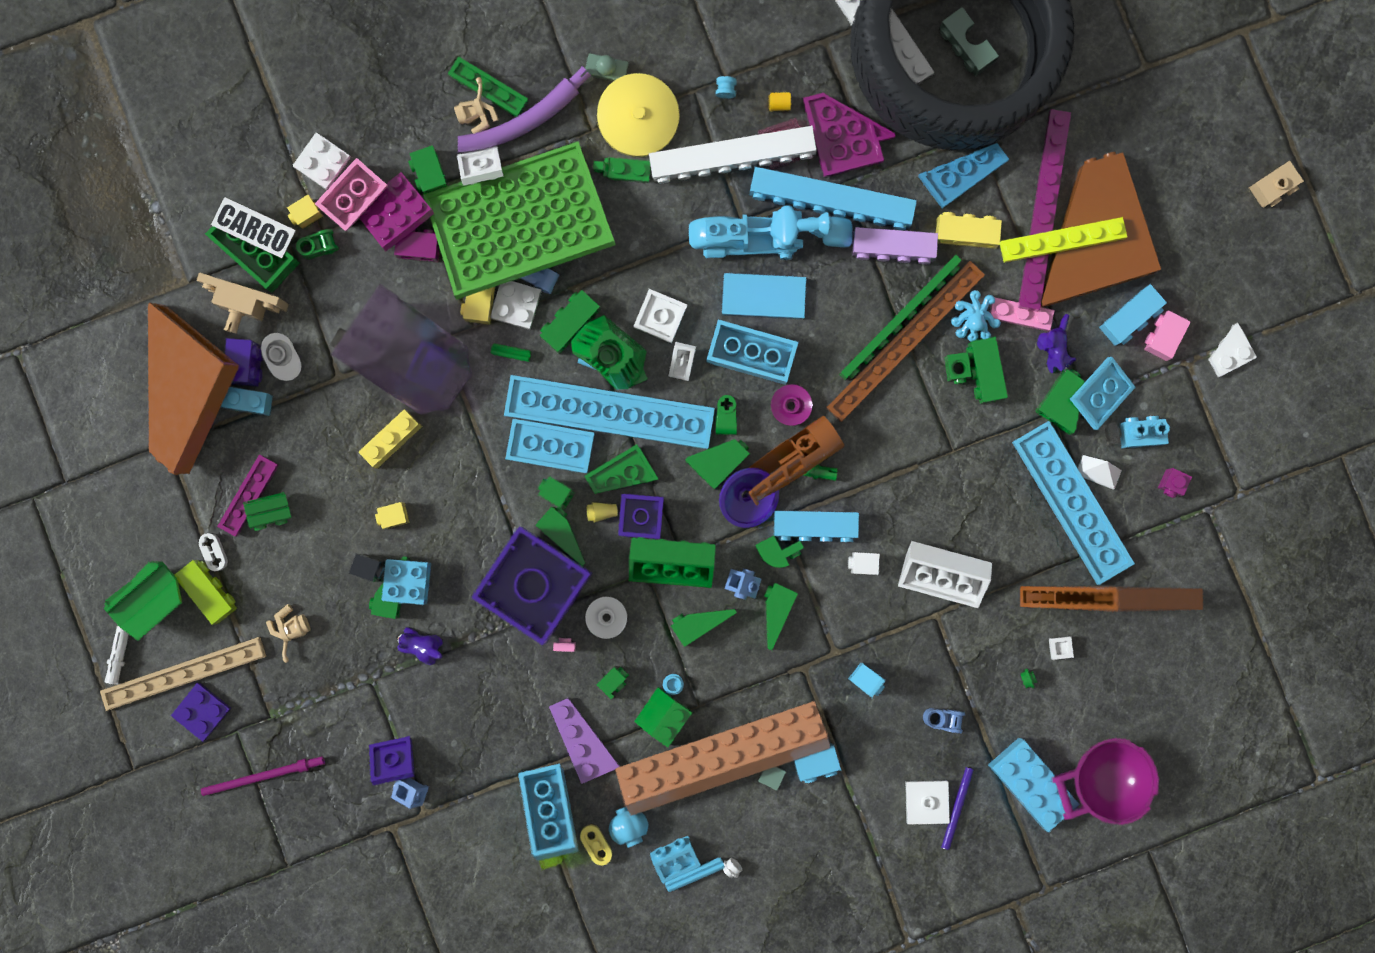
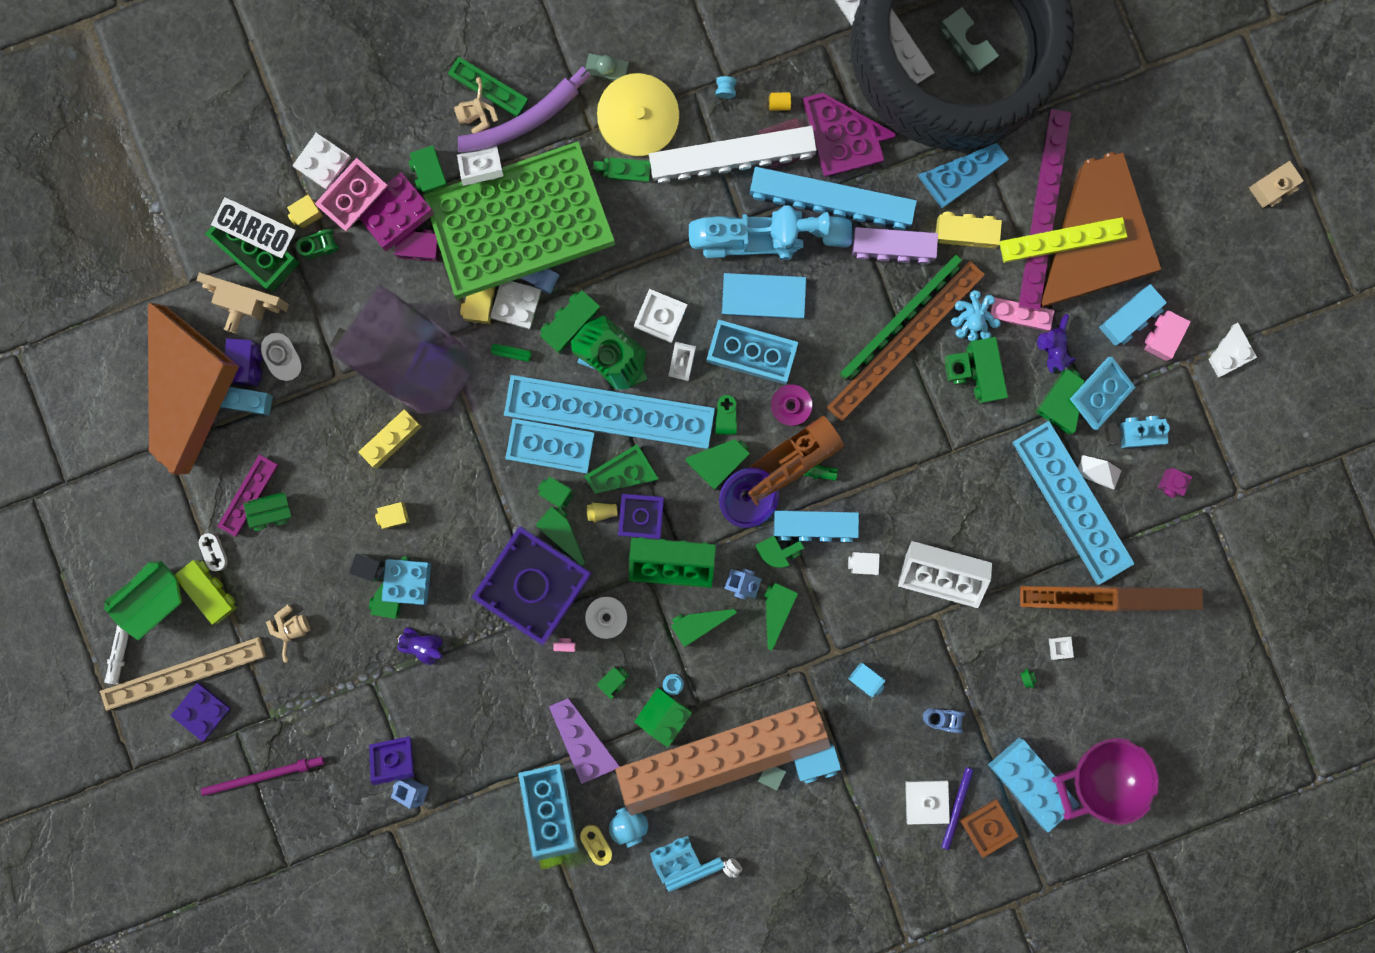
none -> dark orange plate [960,799,1019,858]

